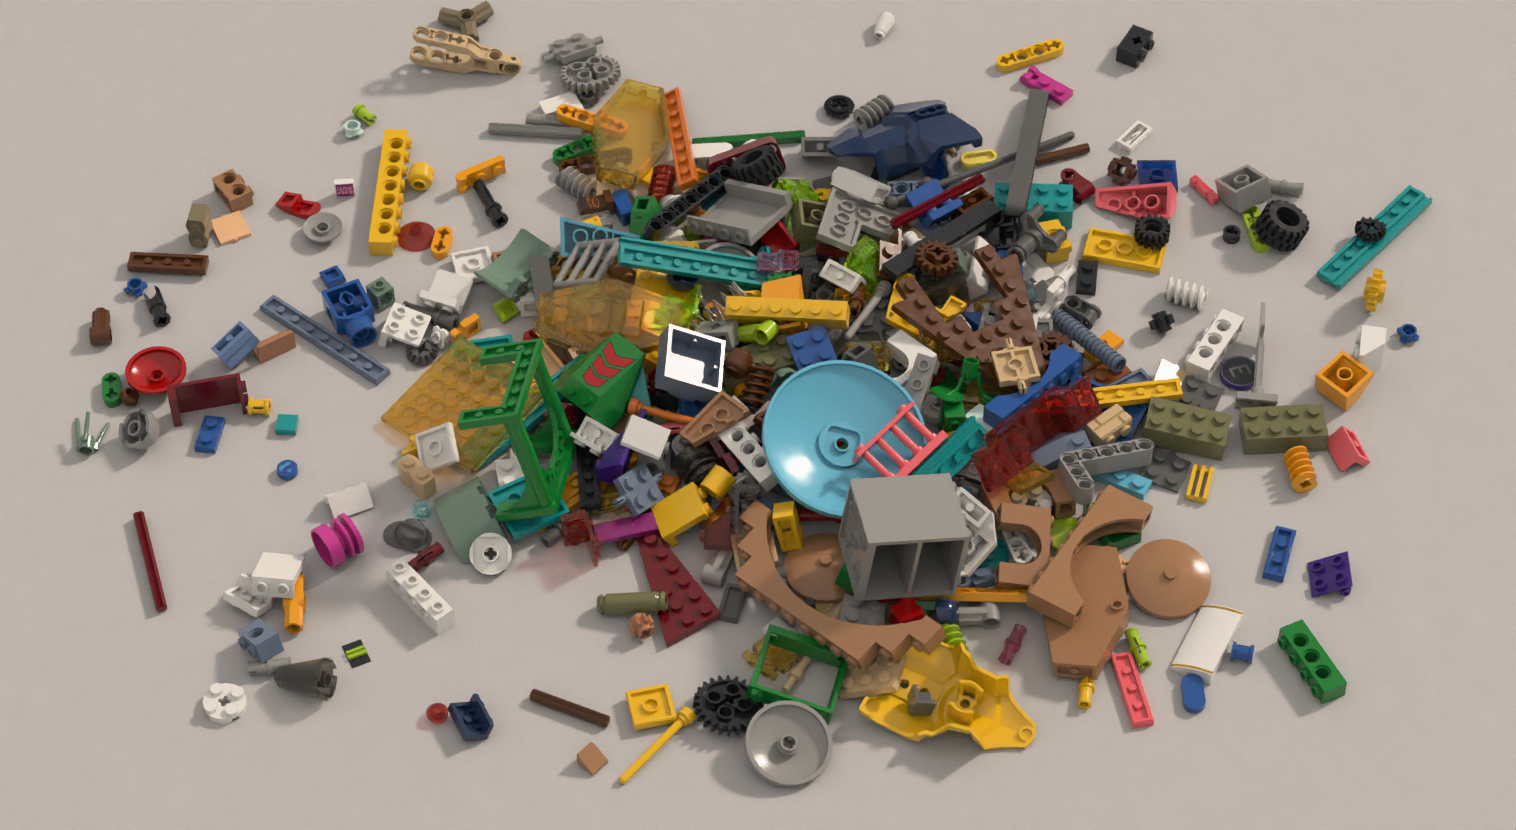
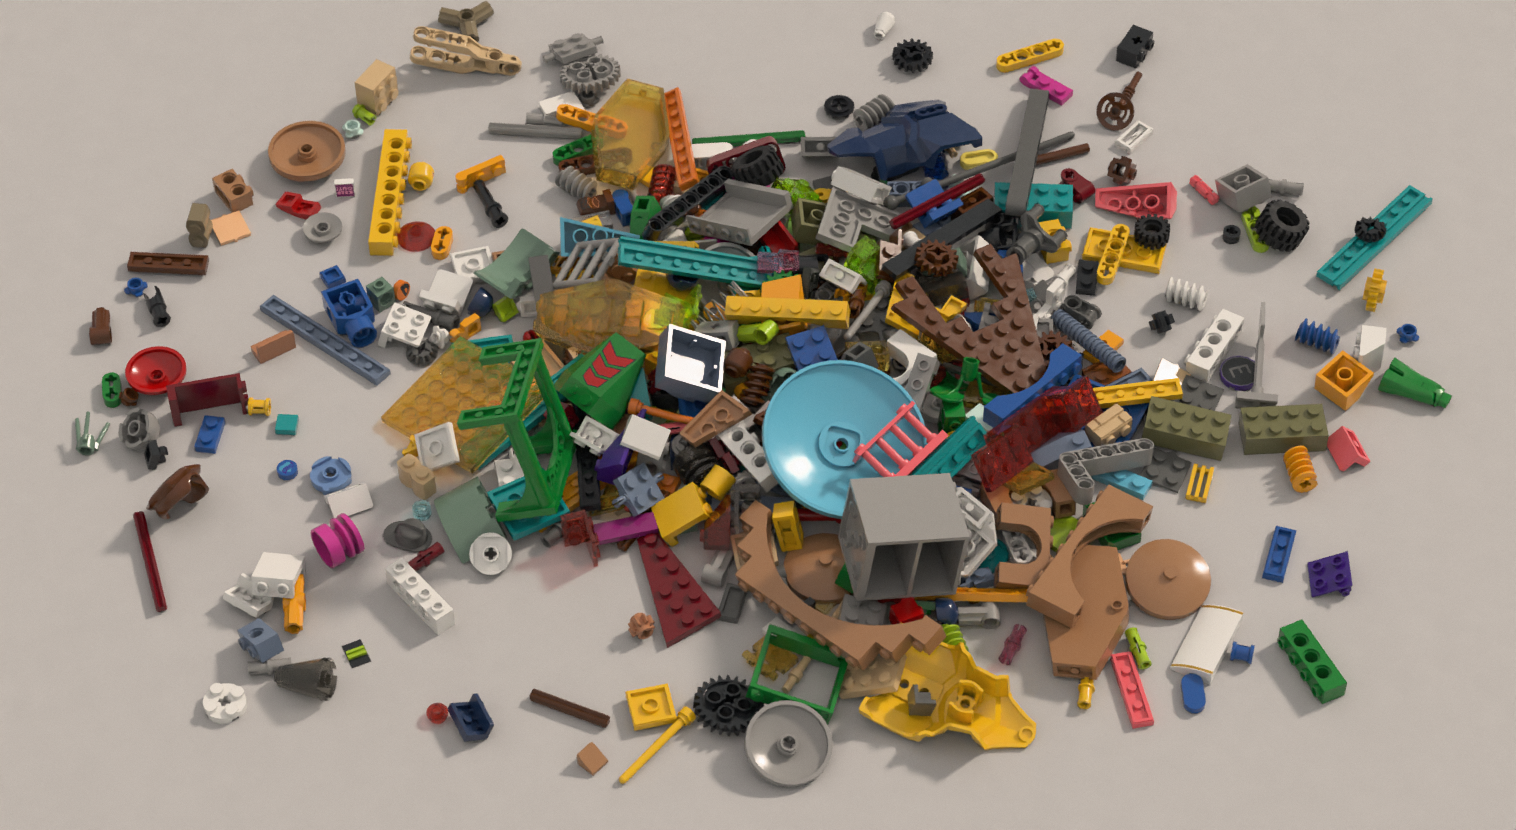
medium blue brick [211,321,260,369] -> none
olive axle [597,591,668,615] -> none
tan plate [991,337,1040,394] -> none
clear blue plate [1136,160,1178,193] -> none
none -> black tile [144,440,168,469]
none -> reddish brown piece [146,464,209,520]
none -> medium nougat dish [268,121,346,181]
none -> medium blue plate [310,456,352,495]
none -> tan brick [354,59,398,116]
none -> orange tile [393,280,410,301]
none -> dark blue hair [467,287,493,318]
none -> black gear [892,38,933,73]
none -> reddish brown dish [1096,71,1143,131]
none -> yellow beam [1096,224,1130,285]
none -> blue piece [1295,318,1340,355]
none -> green piece [1378,357,1452,408]

